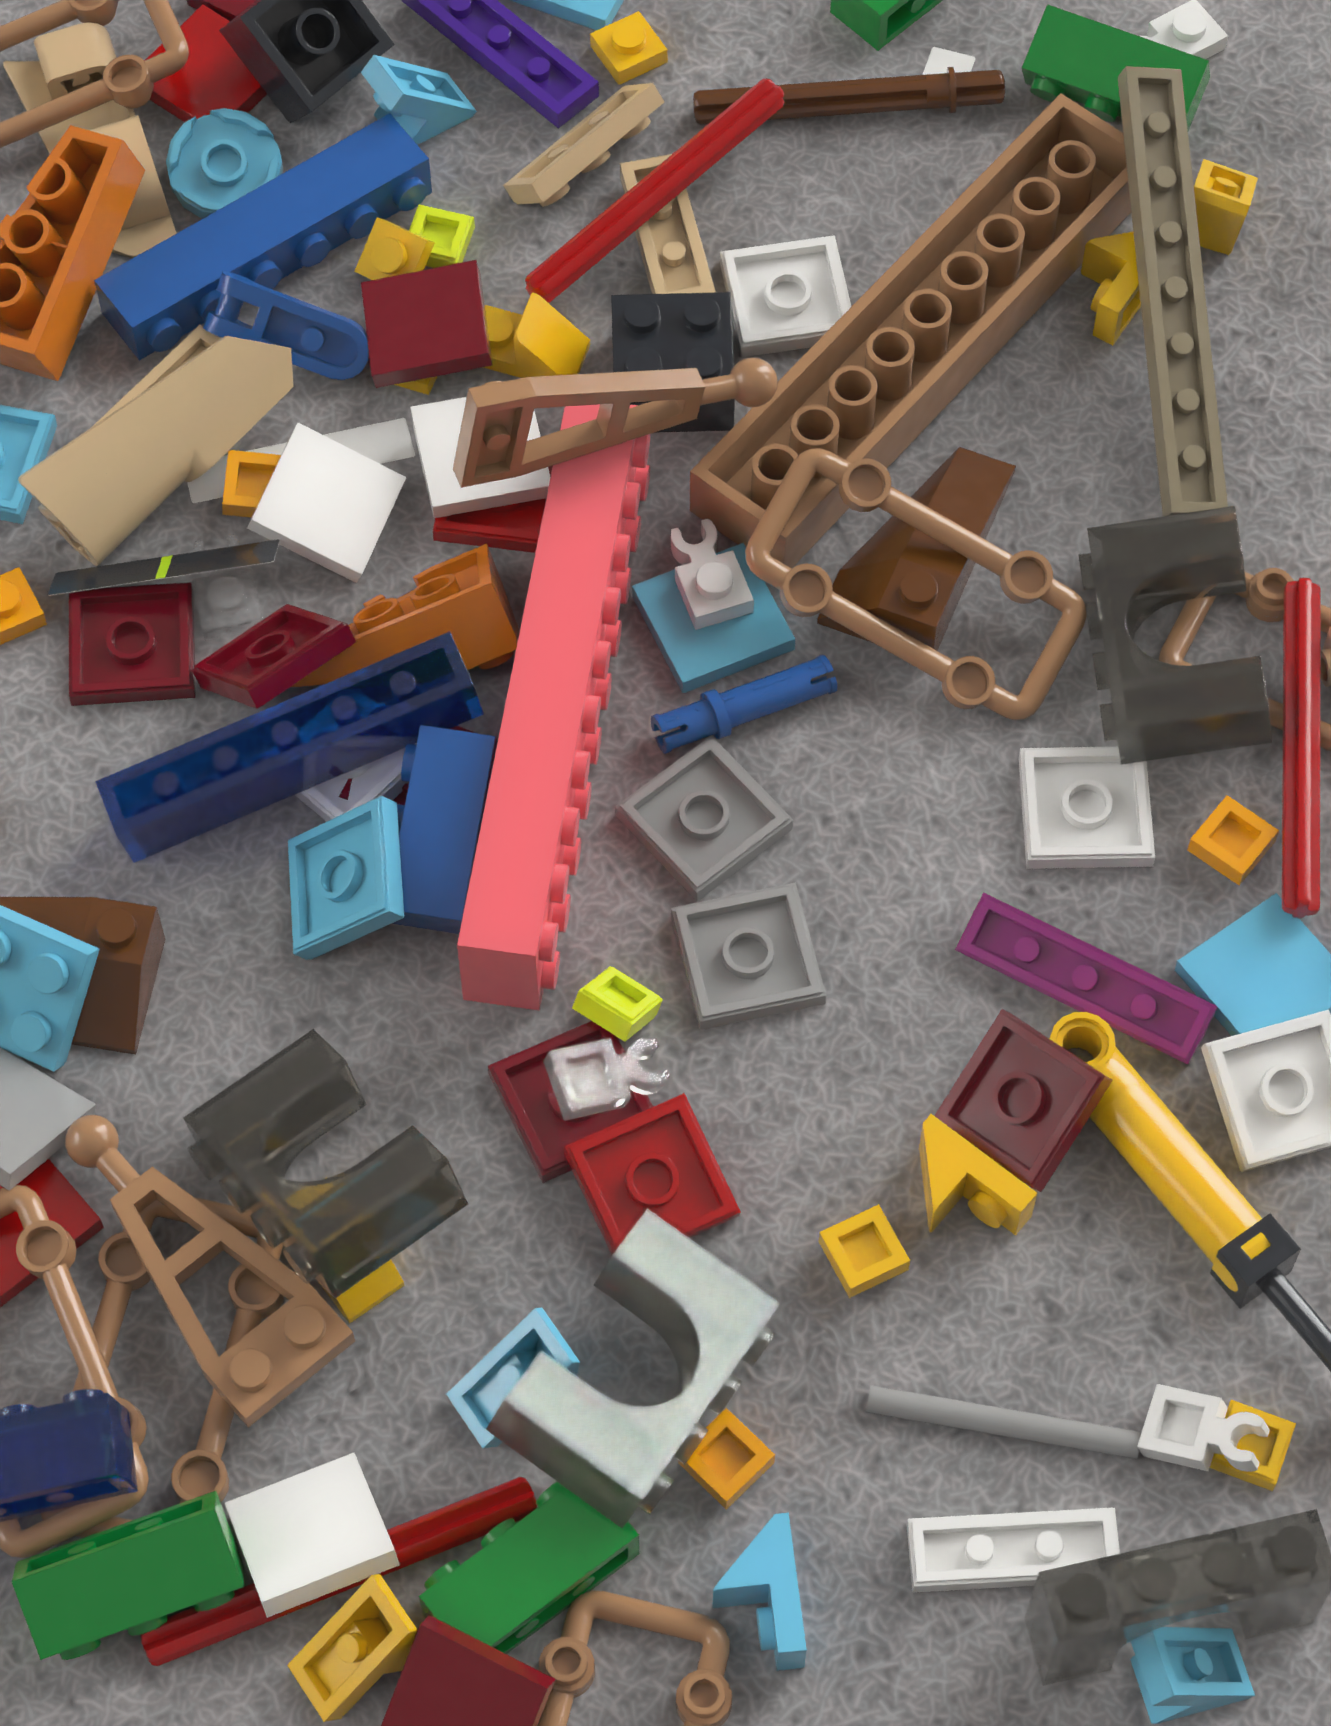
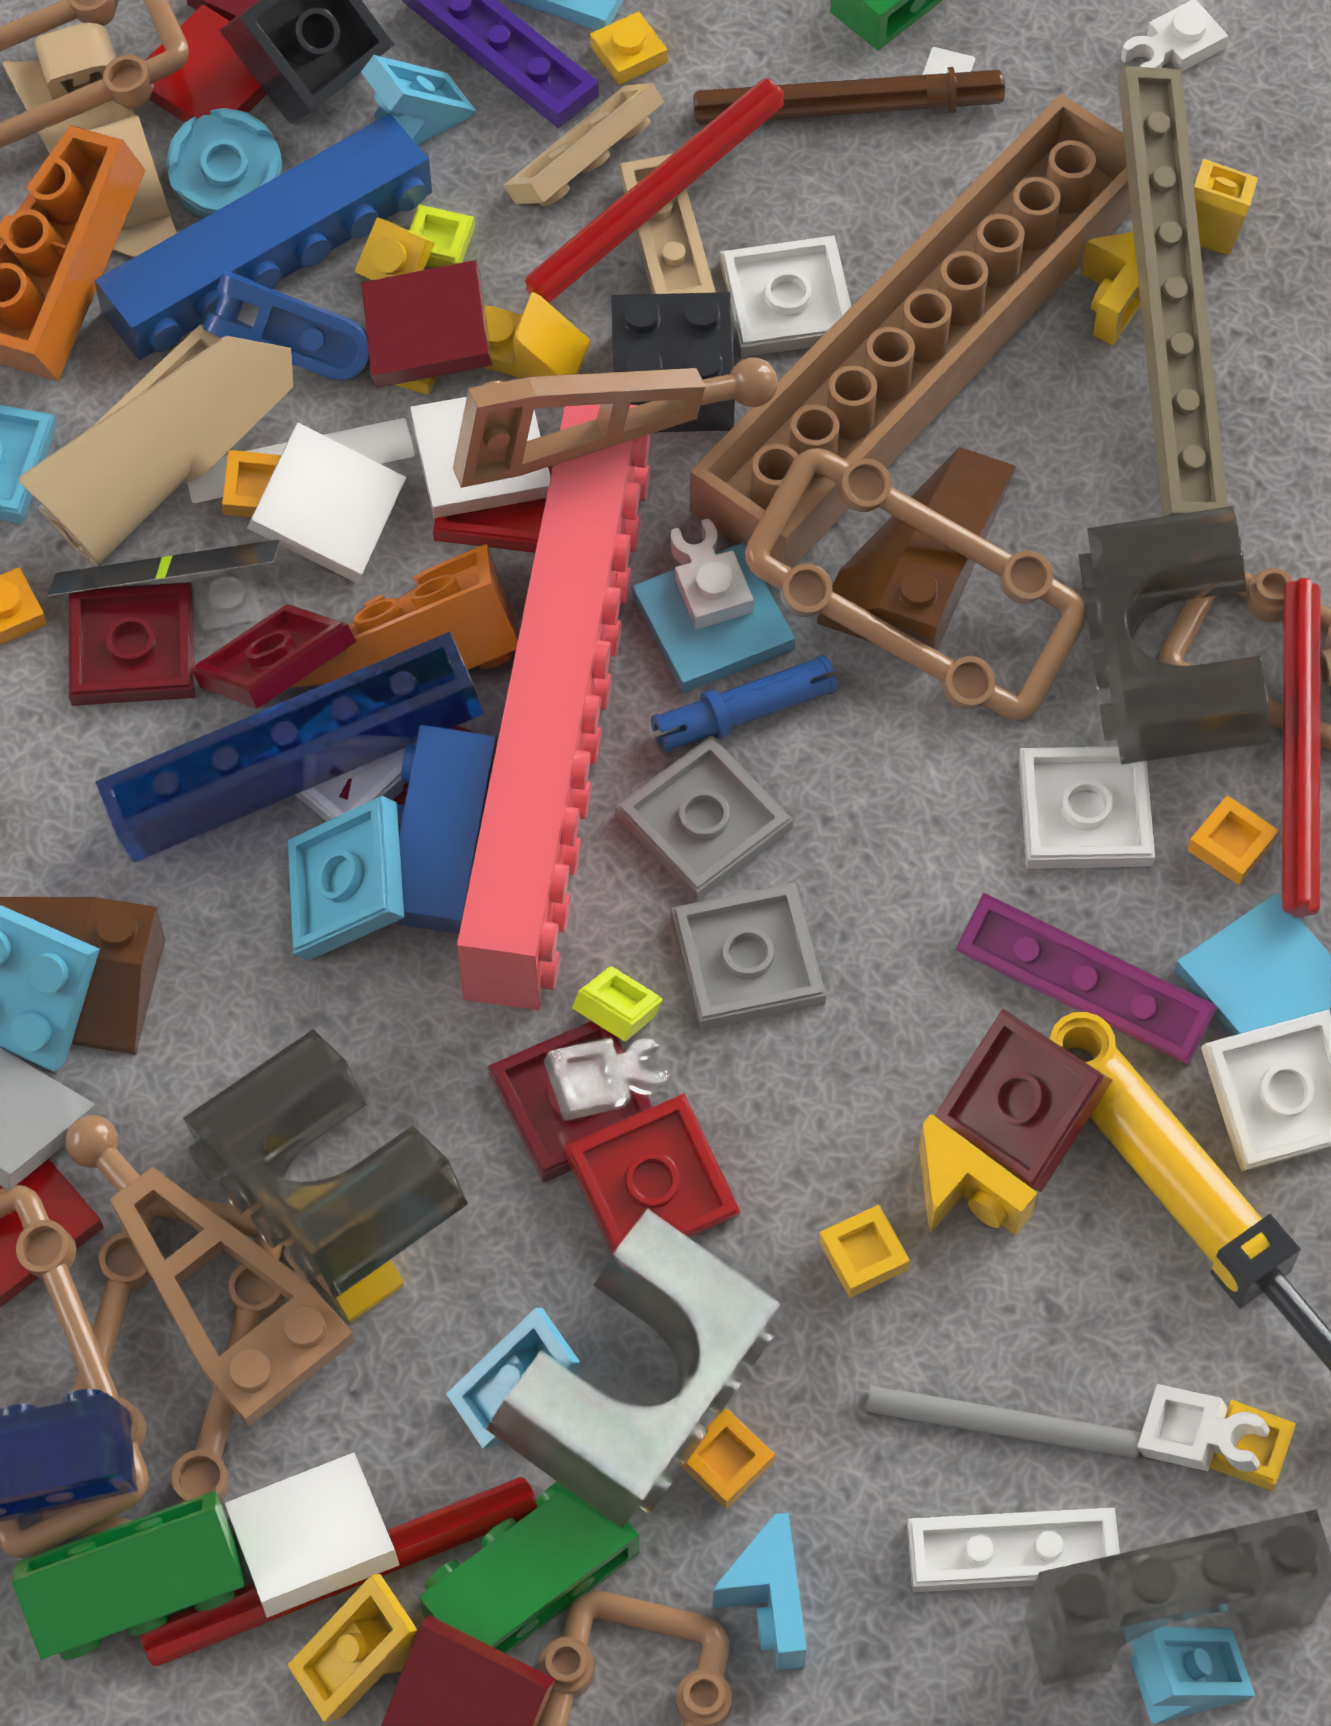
green brick [1022,4,1210,131] -> none

